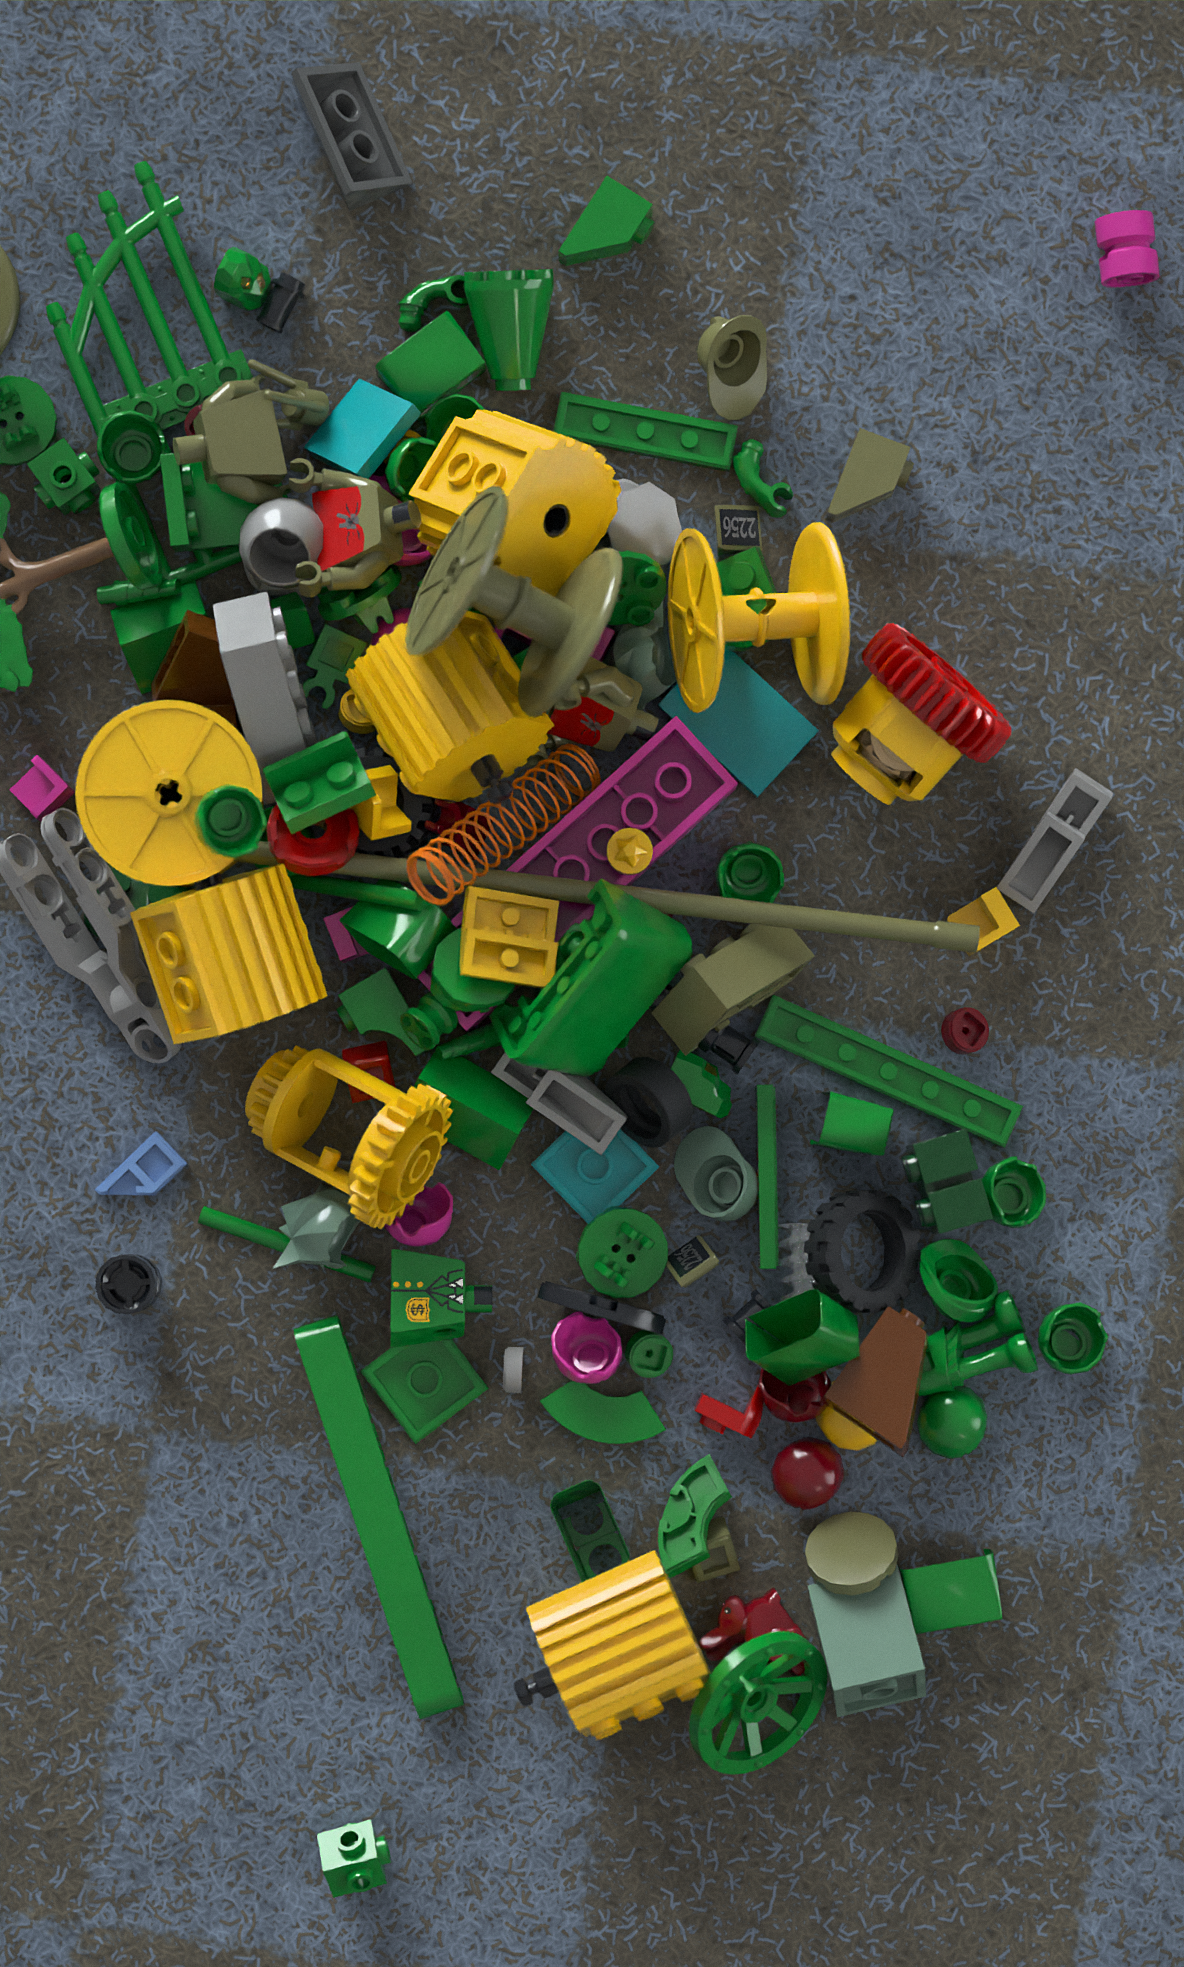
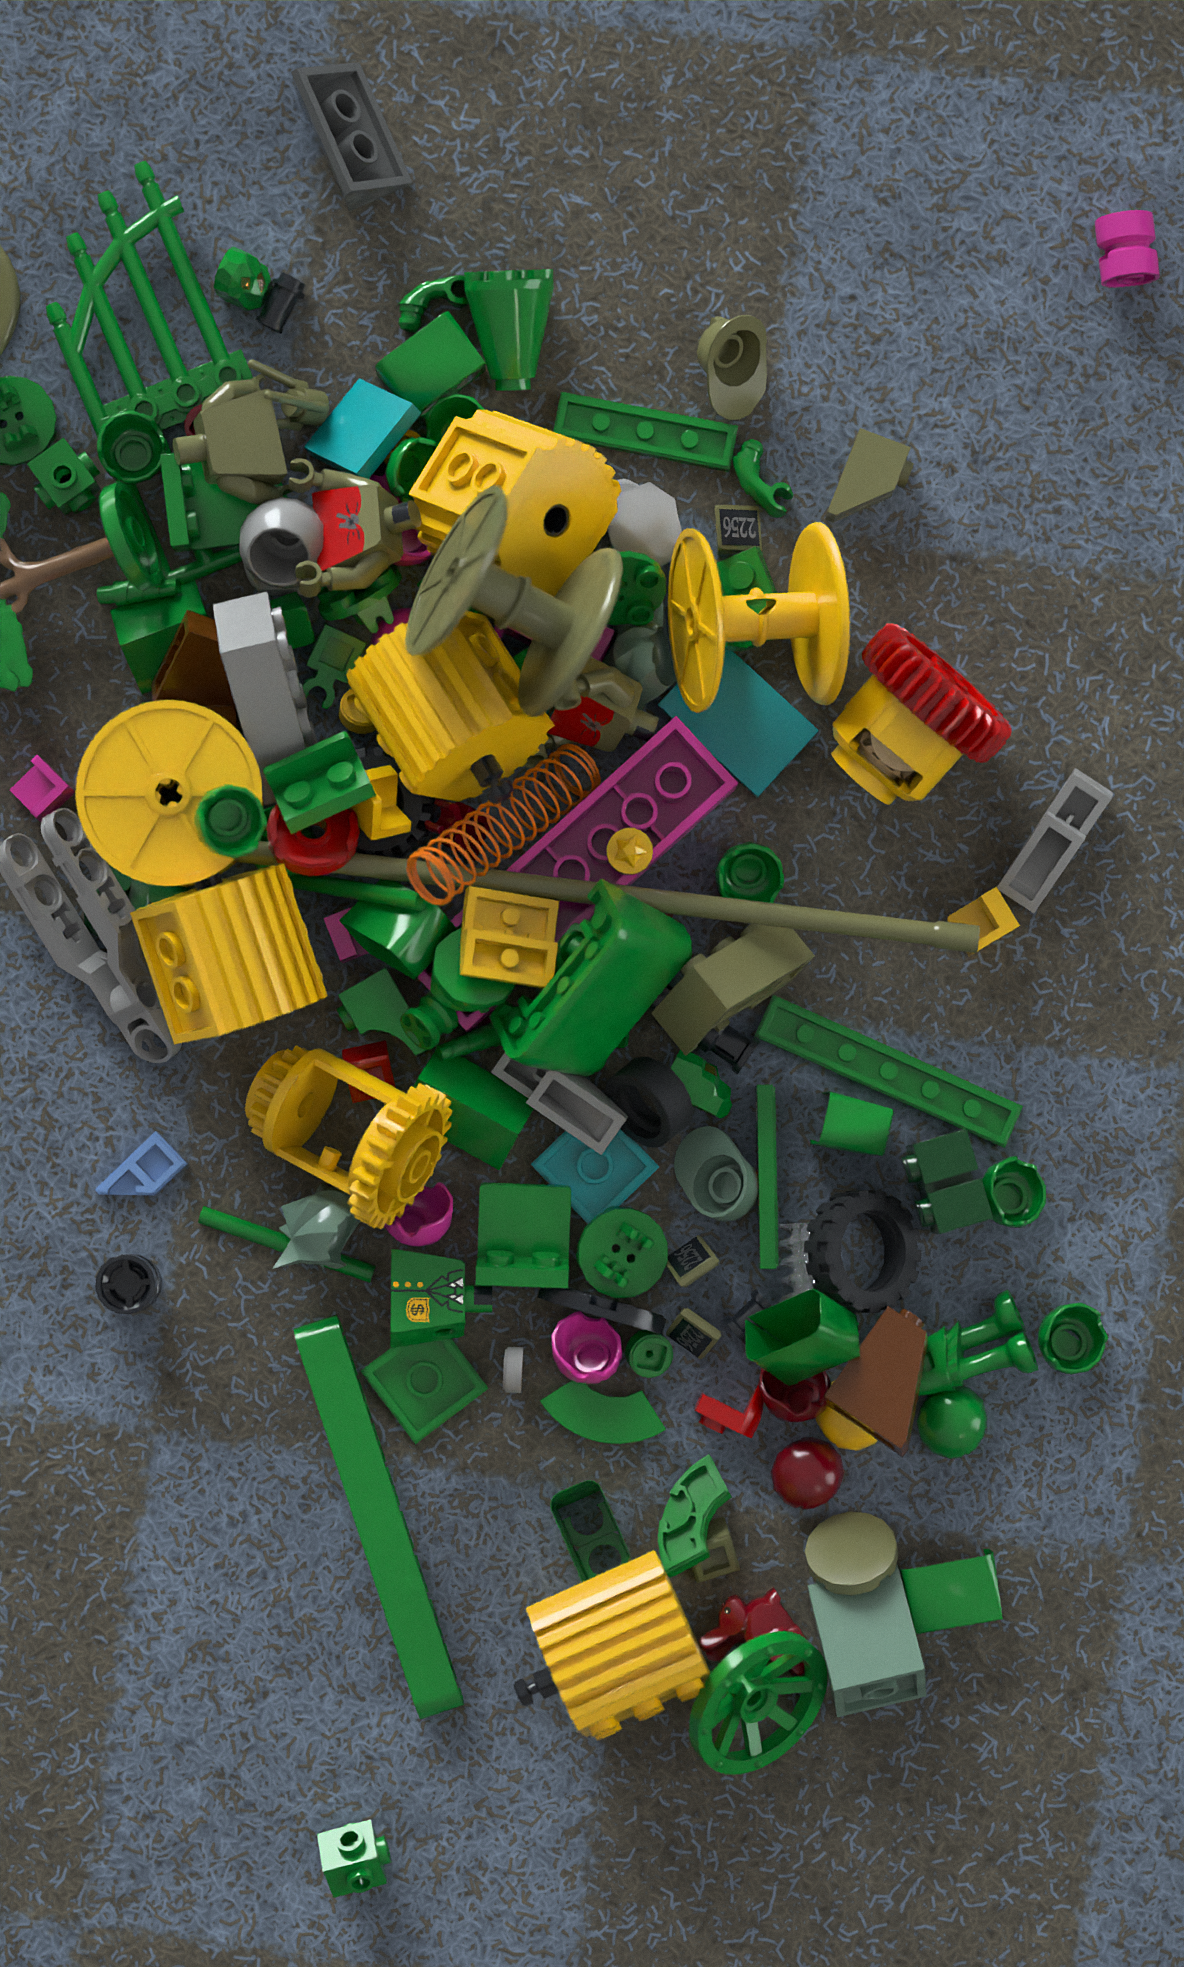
green slope [558,176,655,266] -> none
green hat [919,1239,998,1322] -> none
dark red tile [941,1007,989,1055] -> none
none -> green bracket [475,1182,571,1288]
none -> slope [666,1307,722,1359]

